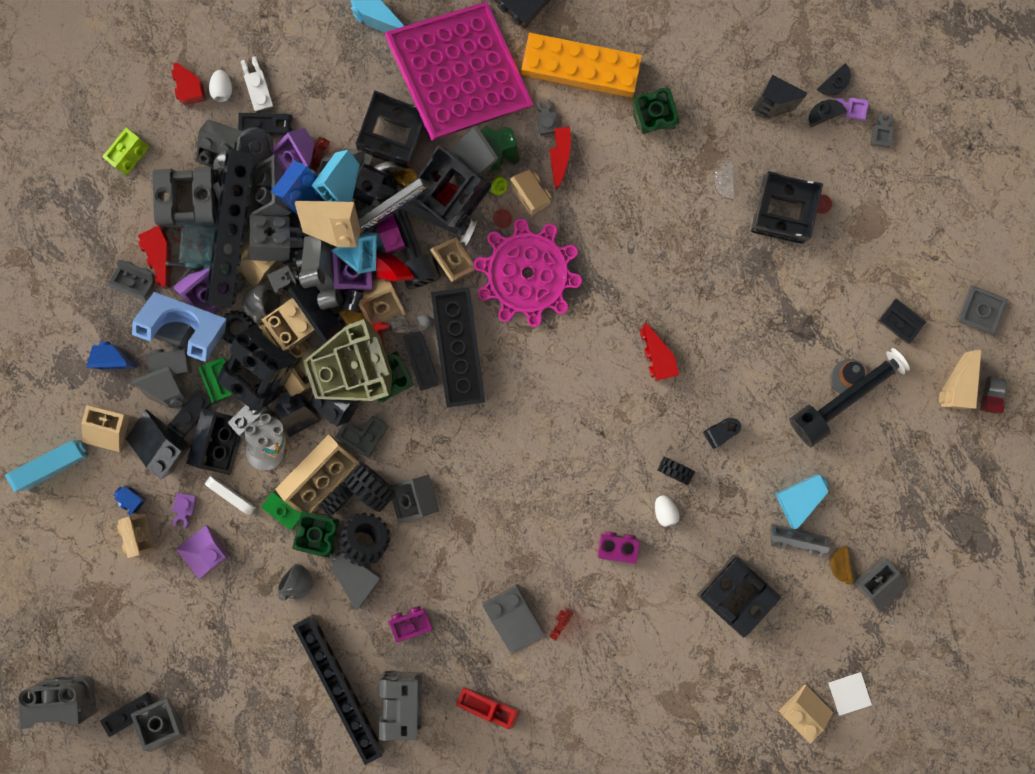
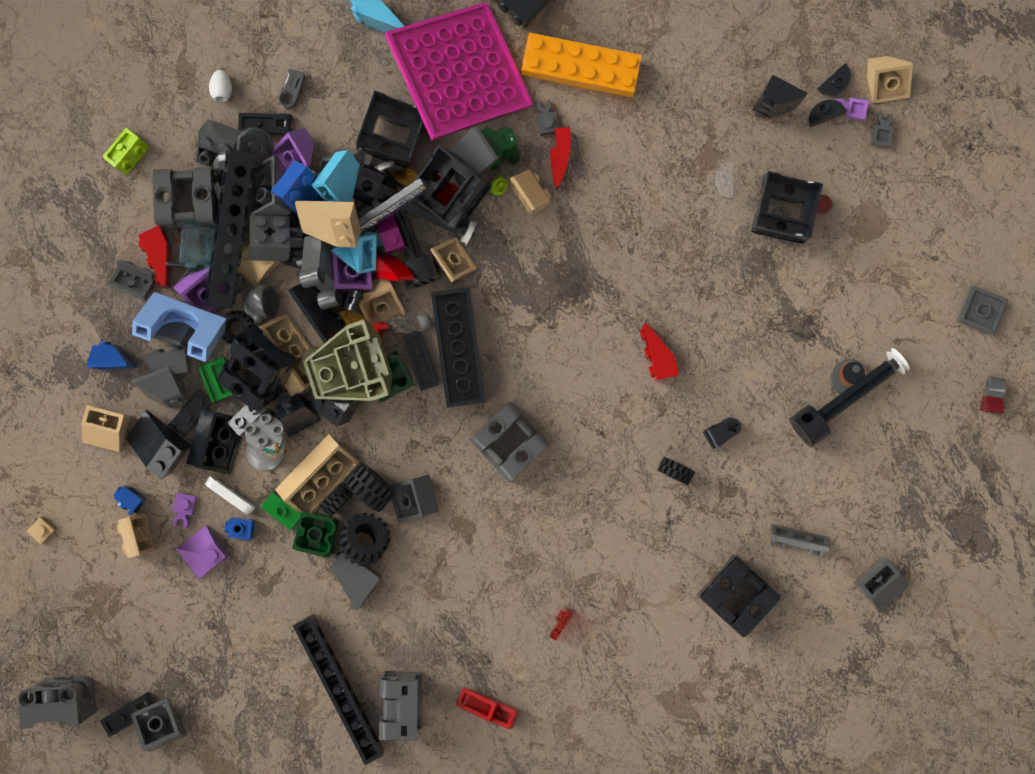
medium azure slope [5,440,88,492] -> none
red slope [171,62,206,105] -> none
white hinge [241,56,274,113] -> none
tan slope [261,298,316,351] -> none
dark grey hinge [267,265,301,297] -> none
dark grey piece [278,564,313,601] -> none
clear red plate [308,136,330,170] -> none
pearl dark grey plate [335,415,388,458] -> none
magenta bracket [388,606,433,643] -> none
dark pink plate [474,219,582,327] -> none
dark grey slope [482,584,544,653] -> none
clear red plate [493,209,512,229] -> none
magenta brick [597,531,640,564] -> none
dark green piece [632,87,680,134] -> none
white animal [655,495,680,527] -> none
medium azure slope [775,474,828,529] -> none
tan slope [779,684,833,744] -> none
white sticker [828,672,872,716] -> none
pearl gold plate [830,545,854,584] -> none
black plate [878,298,926,344] -> none
tan slope [939,350,981,409] -> none
none -> tan plate [27,517,56,544]
none -> blue brick [225,517,255,540]
none -> dark grey piece [279,69,306,109]
none -> dark grey piece [469,402,550,483]
none -> tan slope [867,56,913,104]

